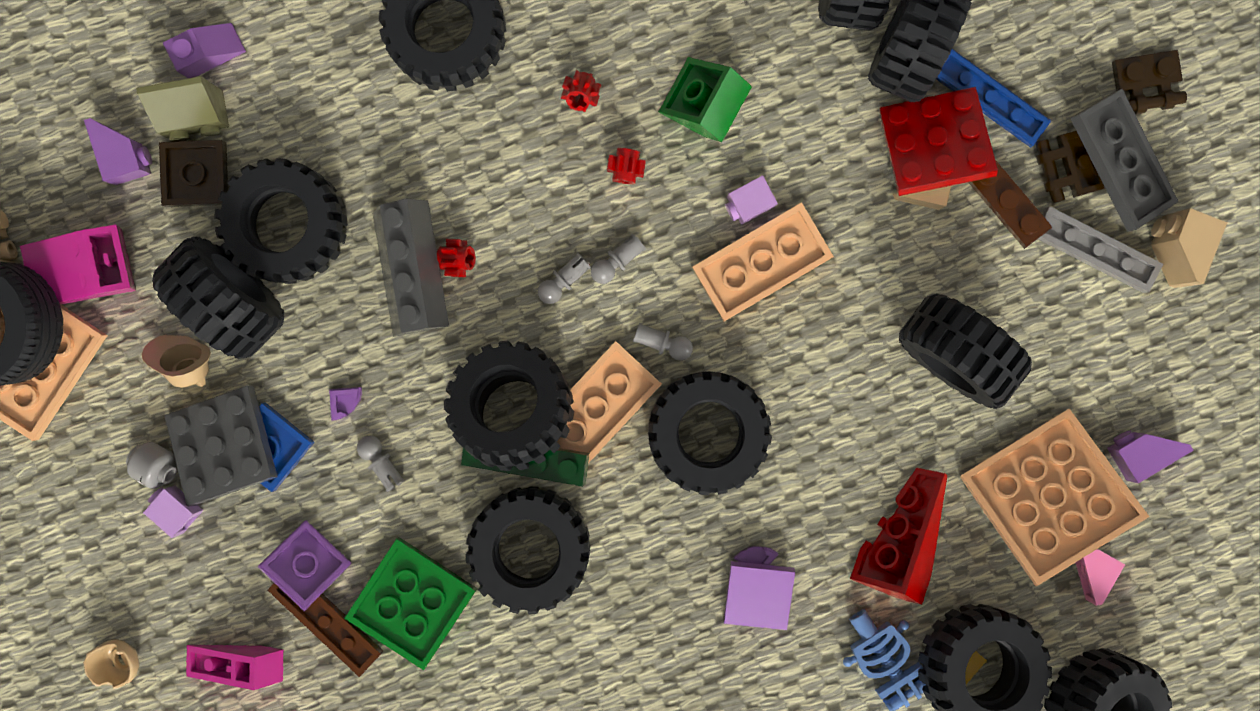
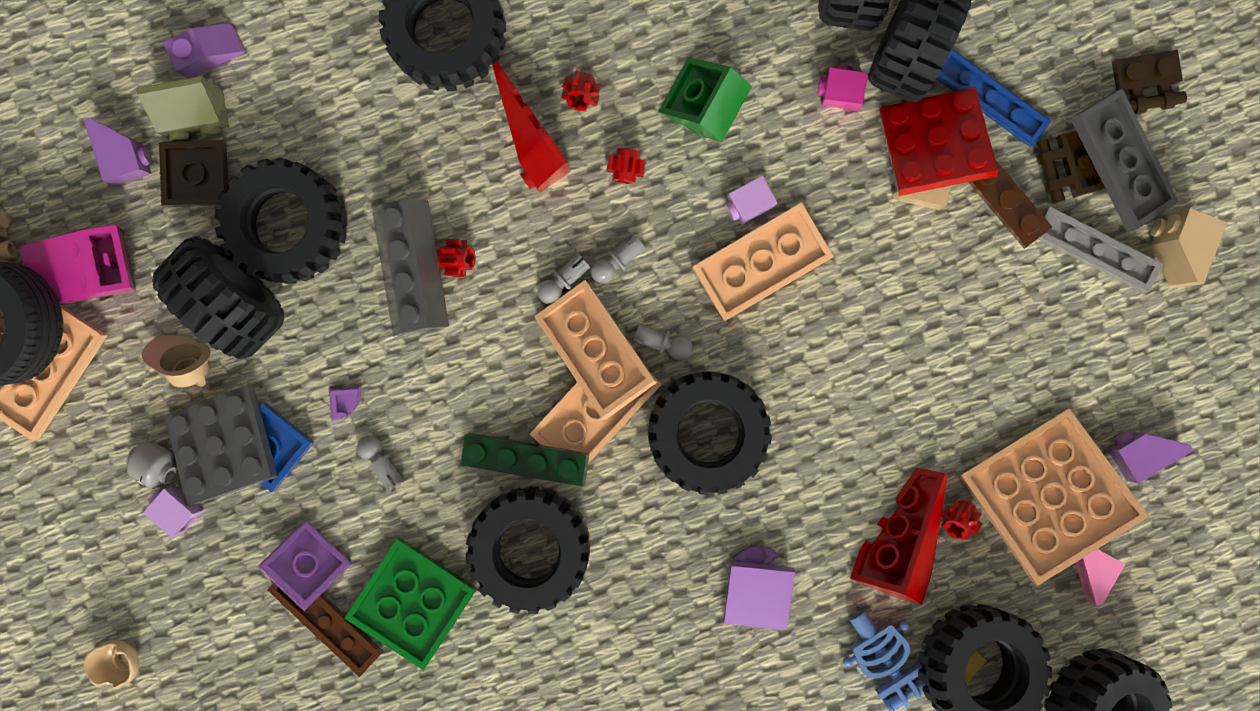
dark pink slope [186,645,284,690] -> none
black tyre [444,341,574,471] -> none
black tyre [899,293,1032,409] -> none
none -> red wedge [492,62,571,193]
none -> light nougat plate [534,280,657,420]
none -> dark pink brick [817,65,868,111]
none -> red gear [941,500,982,540]

